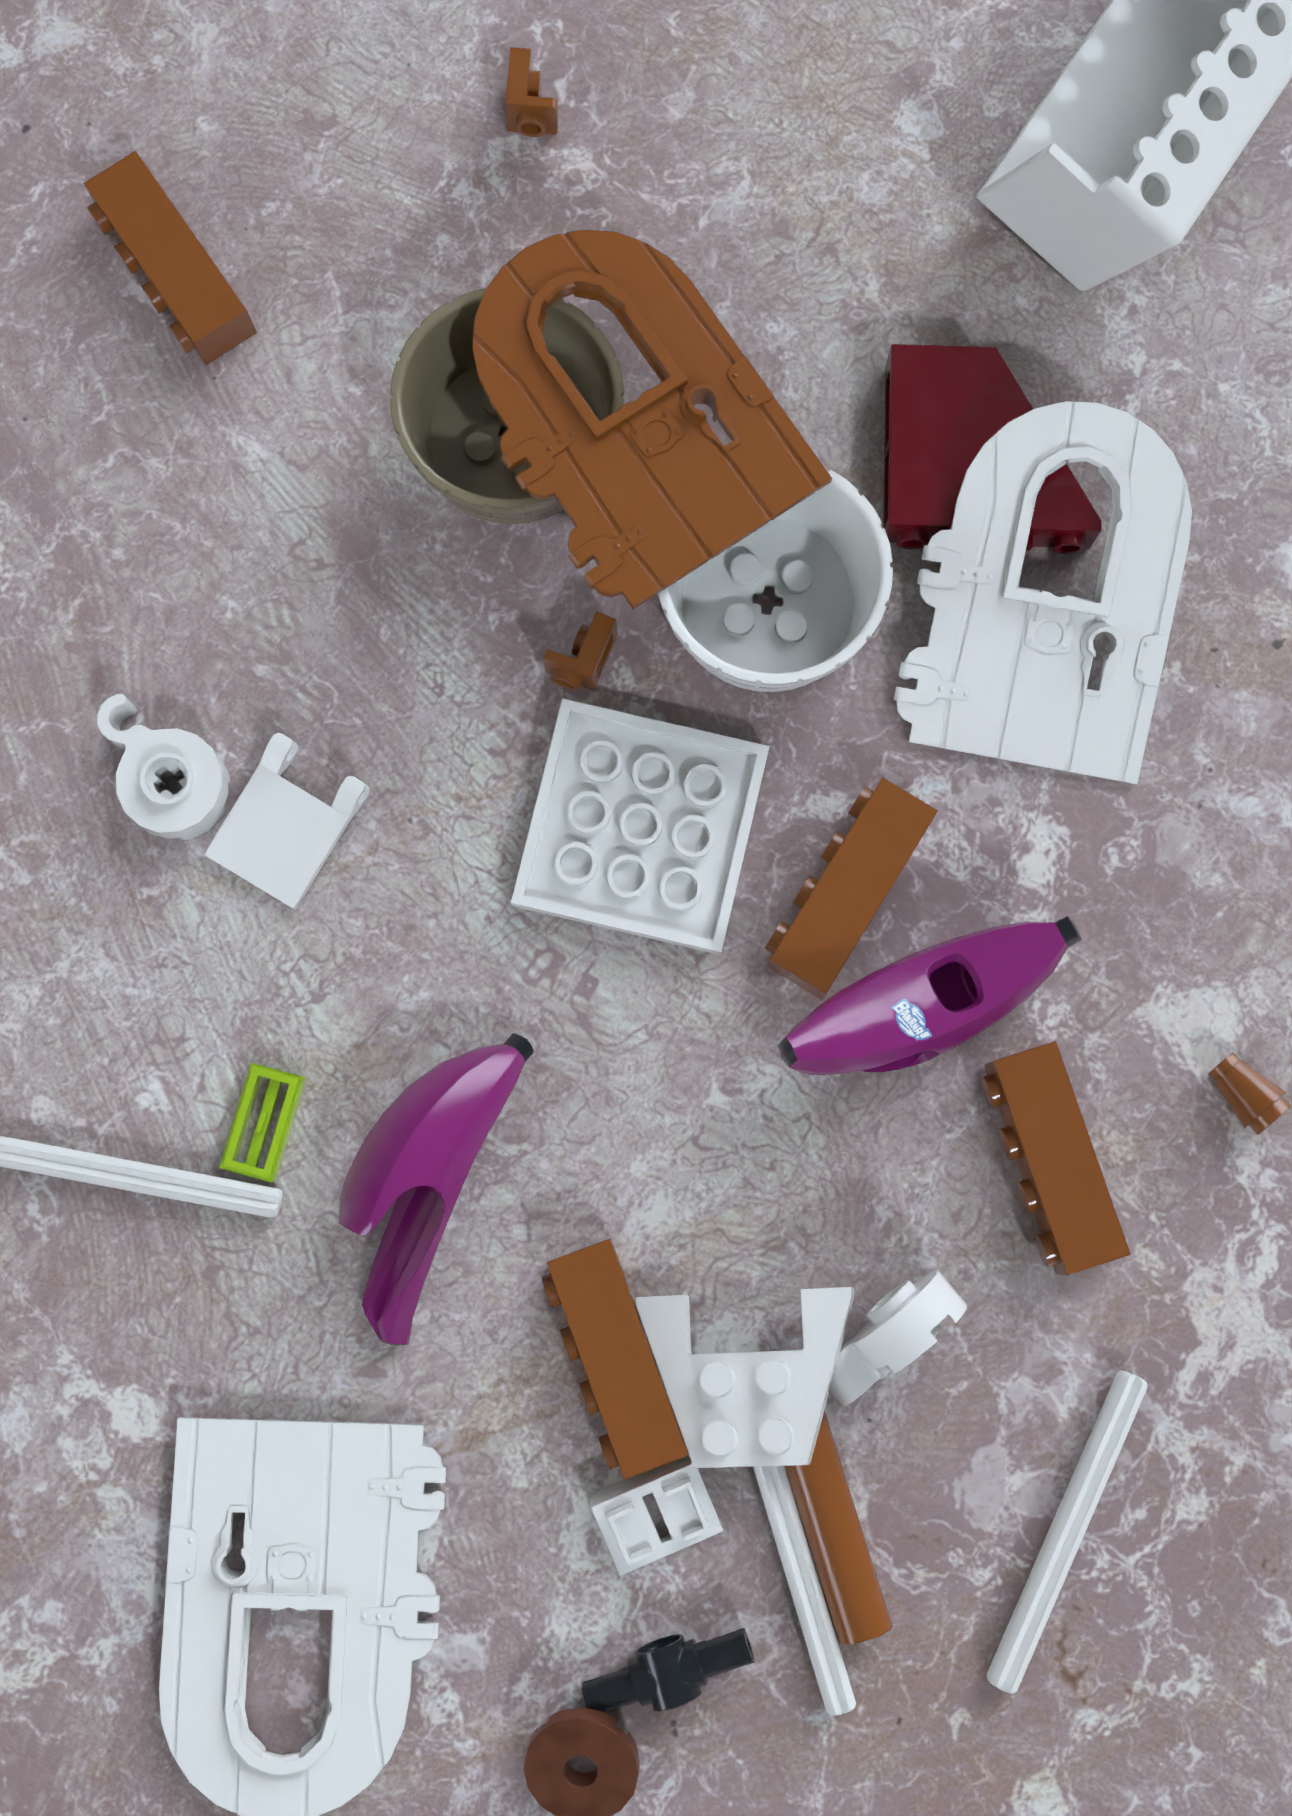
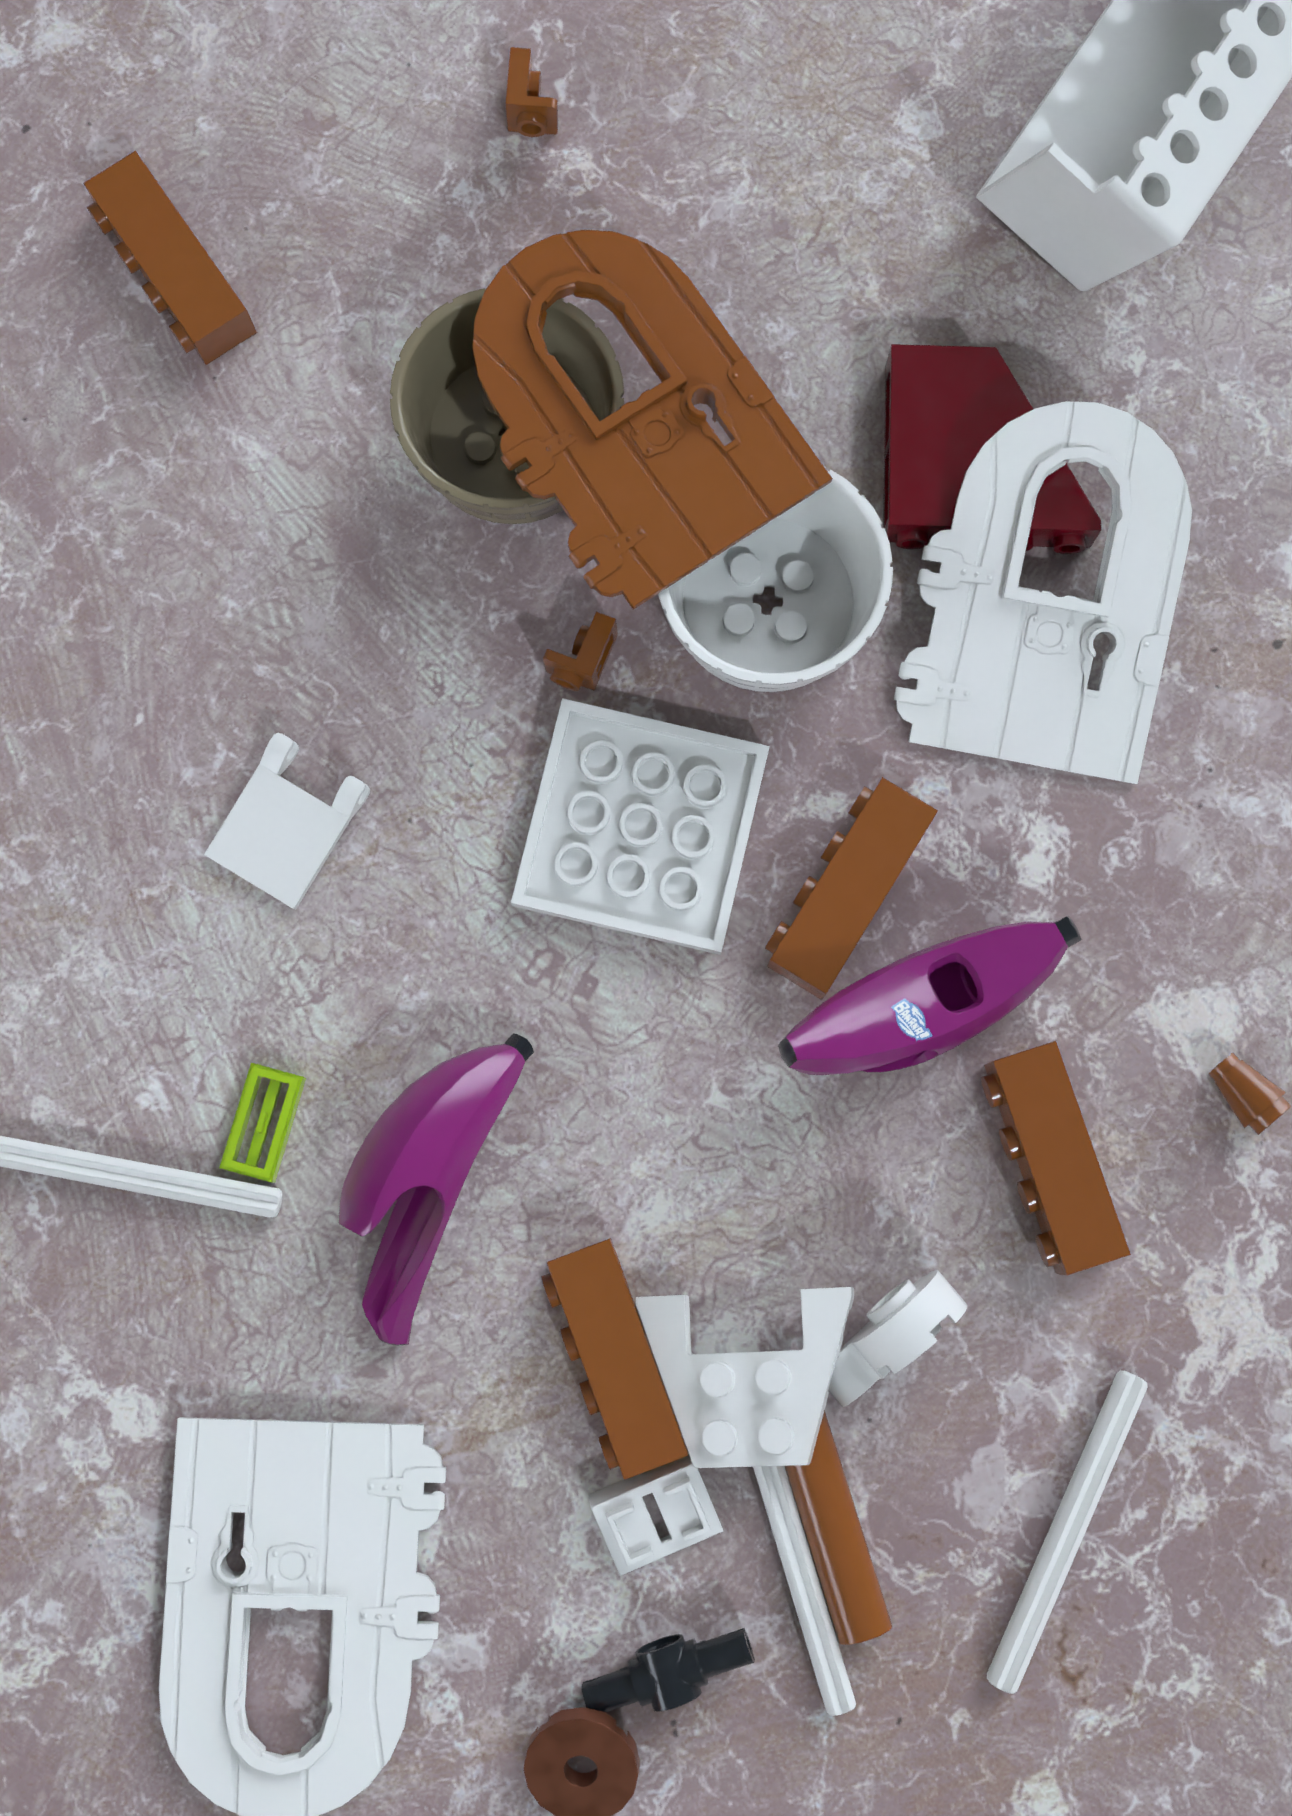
white piece [97,694,230,840] -> none

